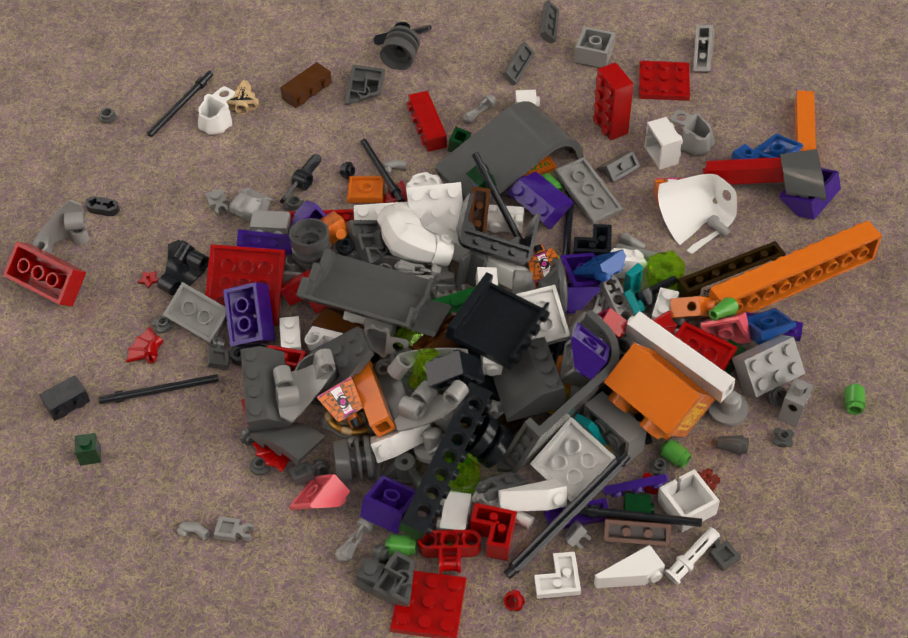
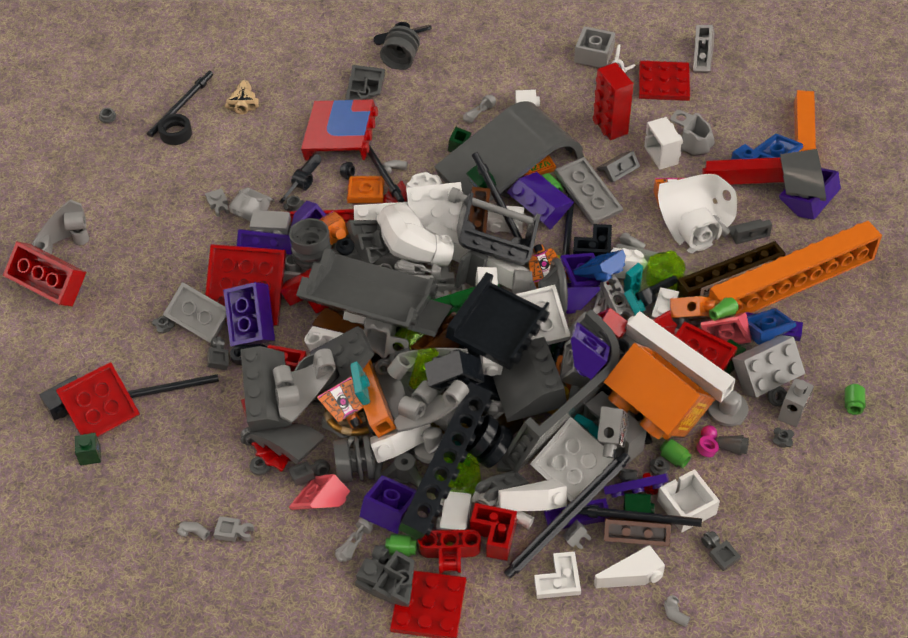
black beam [85,196,120,216] -> none
red arm [126,327,164,364] -> none
red piece [138,271,158,289] -> none
black panel [157,240,209,296] -> none
white piece [198,86,235,135] -> none
white brick [279,316,303,351] -> none
reddish brown brick [280,62,332,108] -> none
red brick [406,90,447,152] -> none
dark grey plate [502,41,535,85] -> none
red plate [504,589,525,612] -> none
dark grey plate [540,0,559,43] -> none
white pin [664,527,720,585] -> none
clear red plant [697,468,720,491] -> none
none -> red plate [56,362,140,437]
none -> black tyre [158,114,192,145]
none -> panel [301,99,378,161]
none -> teal plate [350,361,370,405]
none -> light grey piece [448,187,534,224]
none -> light grey torso [597,406,630,458]
none -> white plant [611,44,636,72]
none -> dark grey plate [618,469,639,483]
none -> light grey arm [664,595,691,627]
none -> white brick [678,207,722,251]
none -> dark pink plate [696,425,719,457]
none -> dark grey panel [728,219,772,244]

